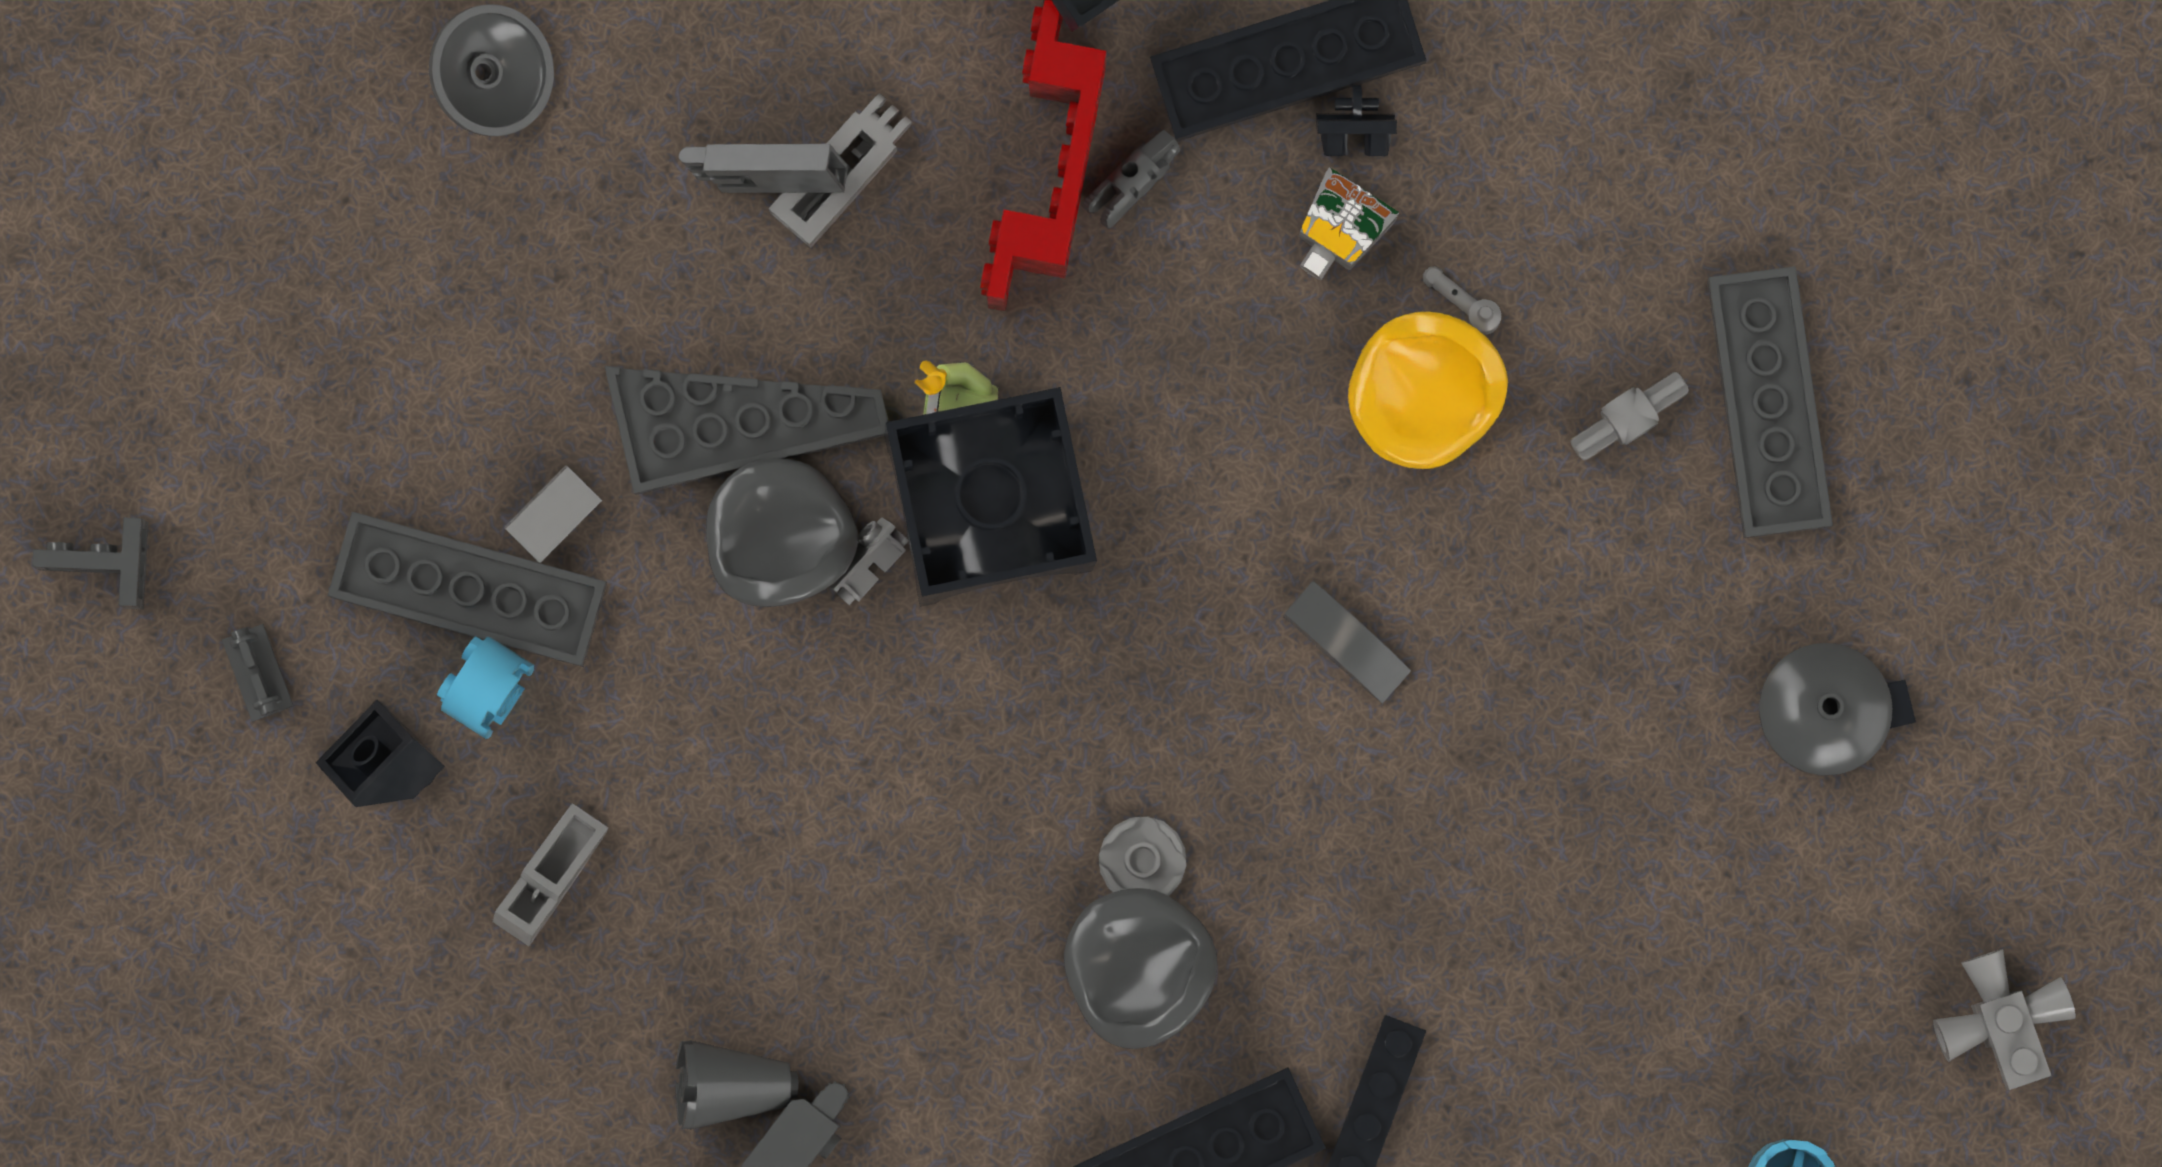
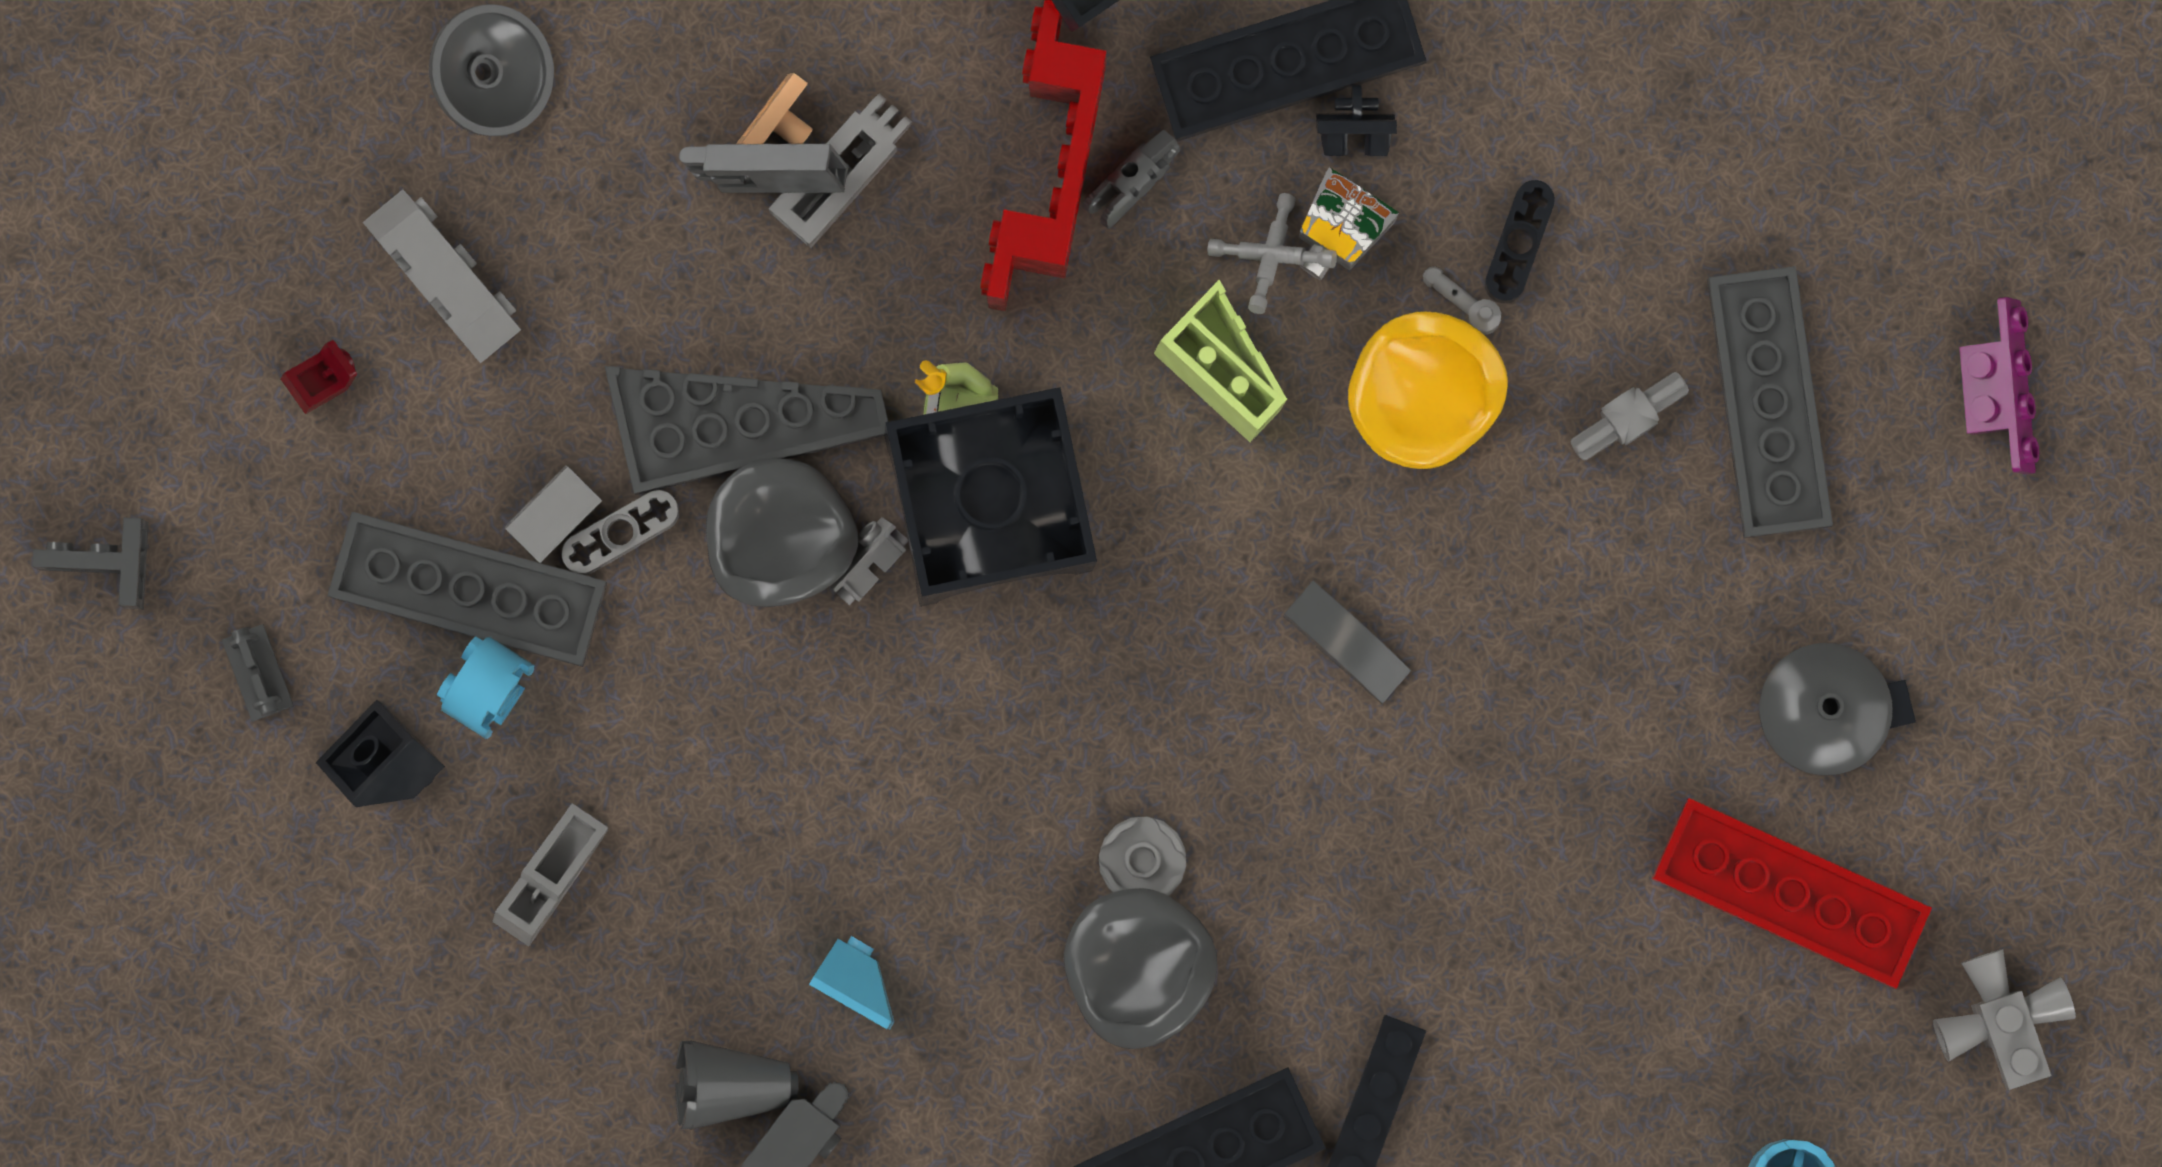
none -> dark red bracket [280,340,357,415]
none -> light grey brick [363,189,521,364]
none -> light grey beam [562,490,679,575]
none -> light nougat tile [736,73,813,144]
none -> medium azure slope [809,936,894,1030]
none -> yellowish green wedge [1154,280,1287,442]
none -> light grey piece [1207,193,1337,314]
none -> black beam [1485,180,1555,303]
none -> red plate [1651,798,1932,989]
none -> magenta bracket [1959,297,2040,474]

